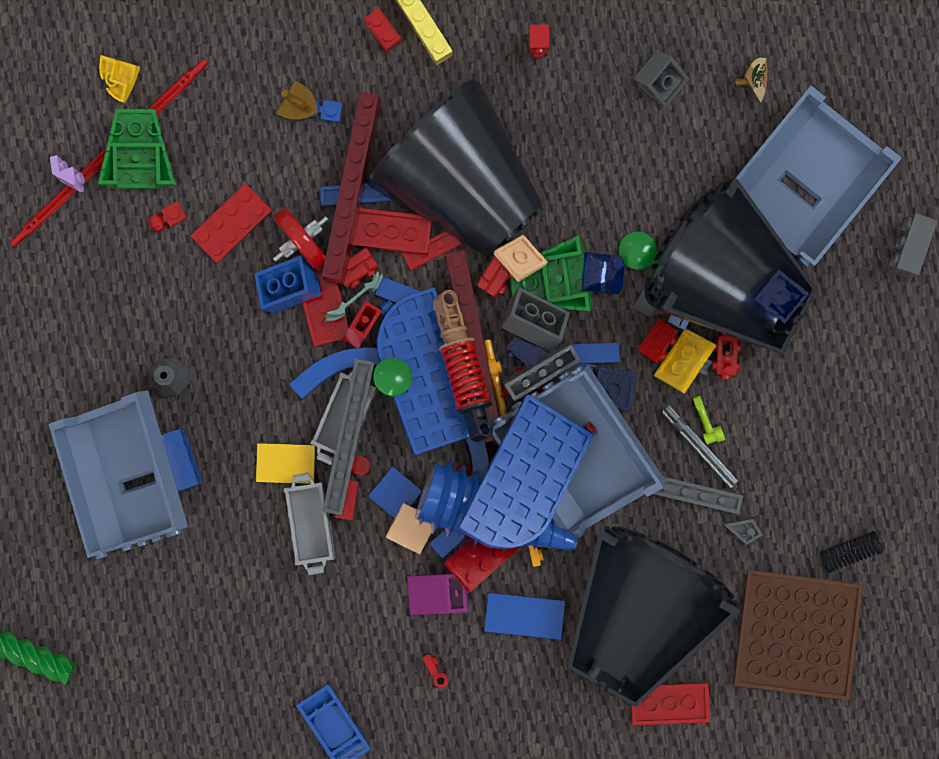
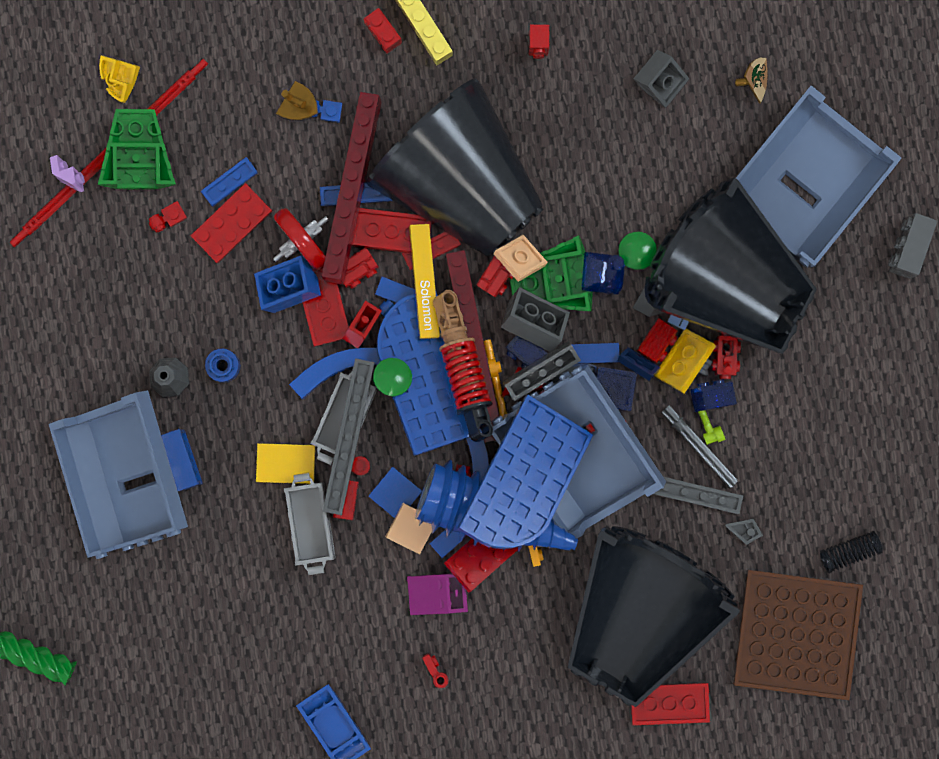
sand green piece [324,272,383,322] -> none
blue tile [484,593,565,640] -> none
clear blue slope [754,270,809,324] -> none
none -> blue tile [201,157,258,207]
none -> blue piece [205,349,240,383]
none -> yellow tile [409,224,440,339]
none -> dark blue tile [617,347,660,381]
none -> clear blue brick [690,379,737,412]

